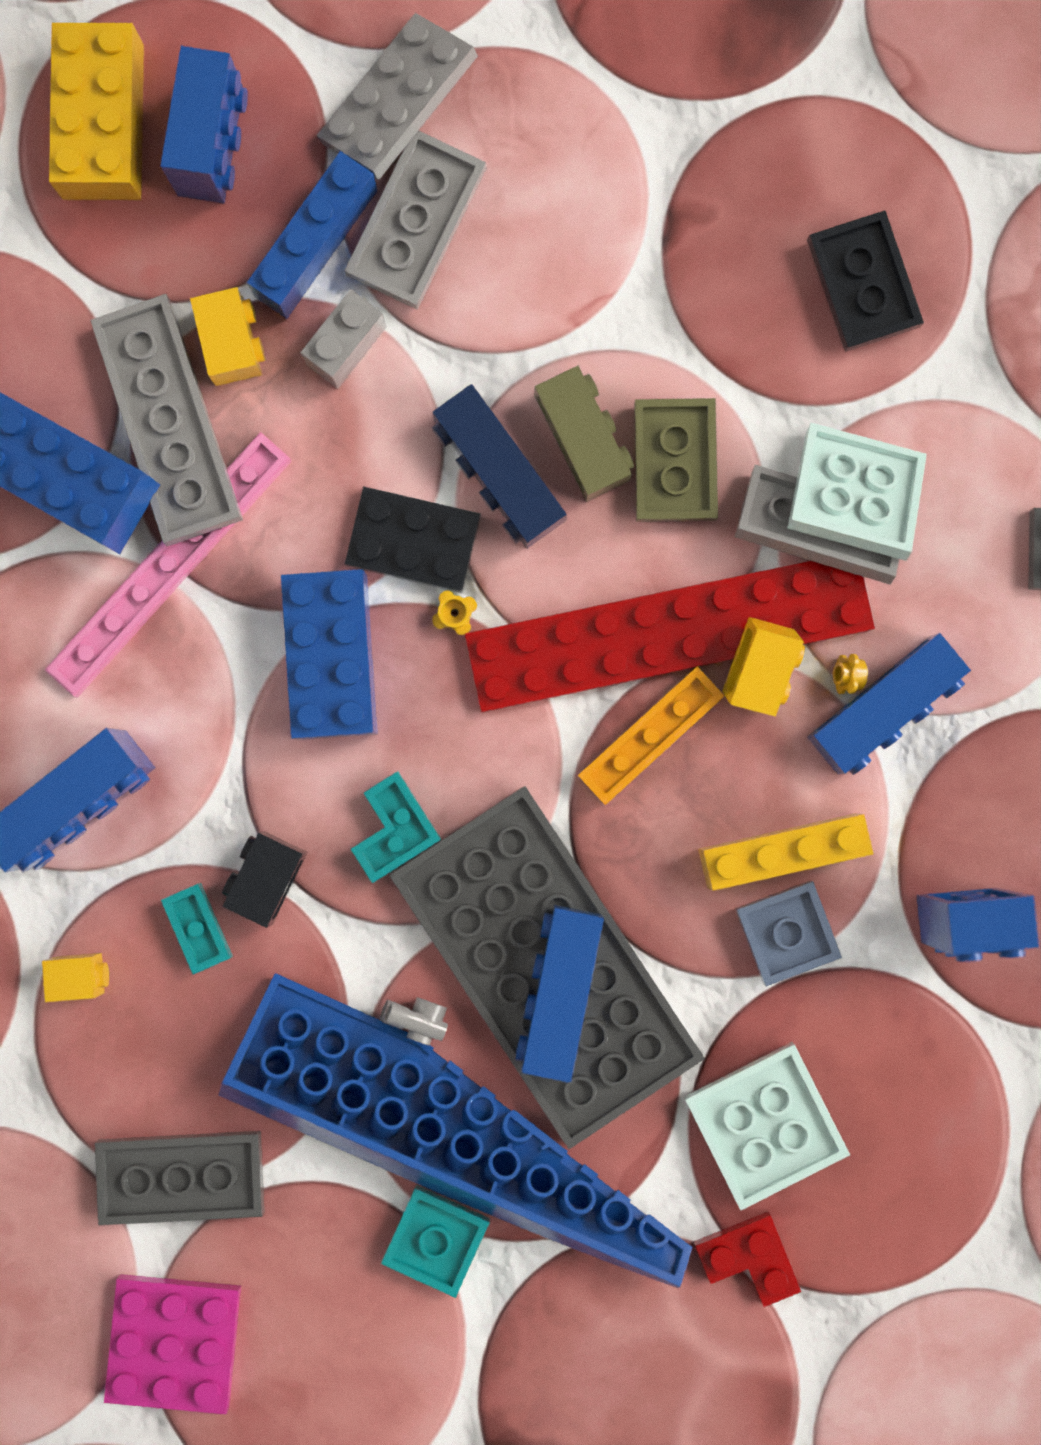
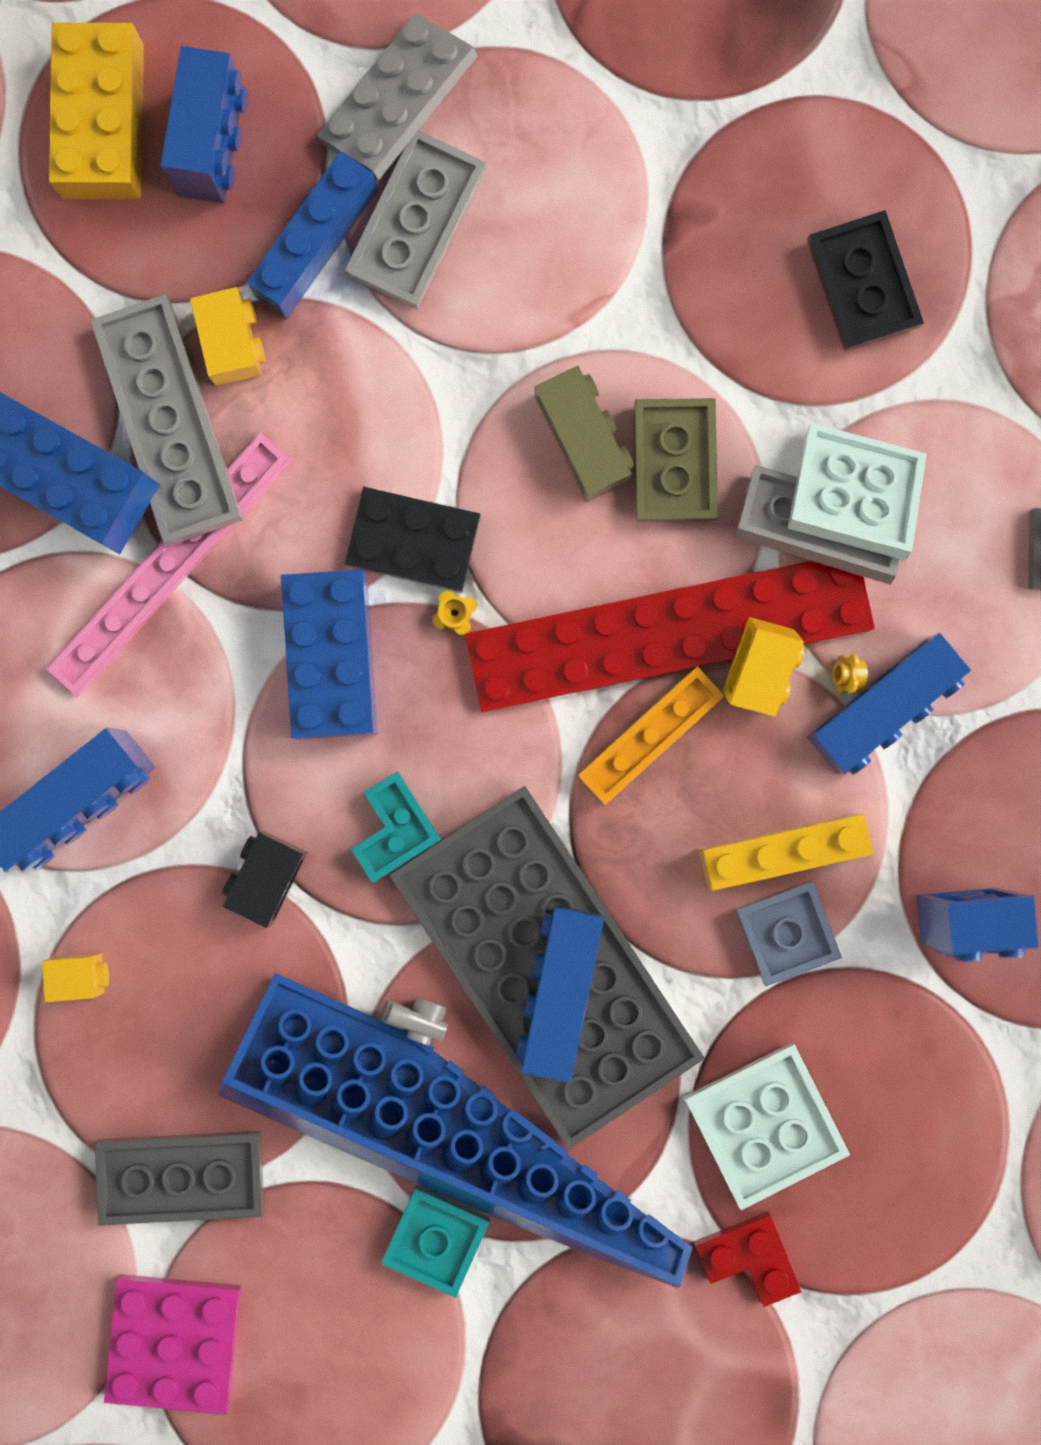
teal plate [161,883,233,975] -> none
light grey piece [300,289,387,389] -> none
dark blue brick [431,384,567,549] -> none

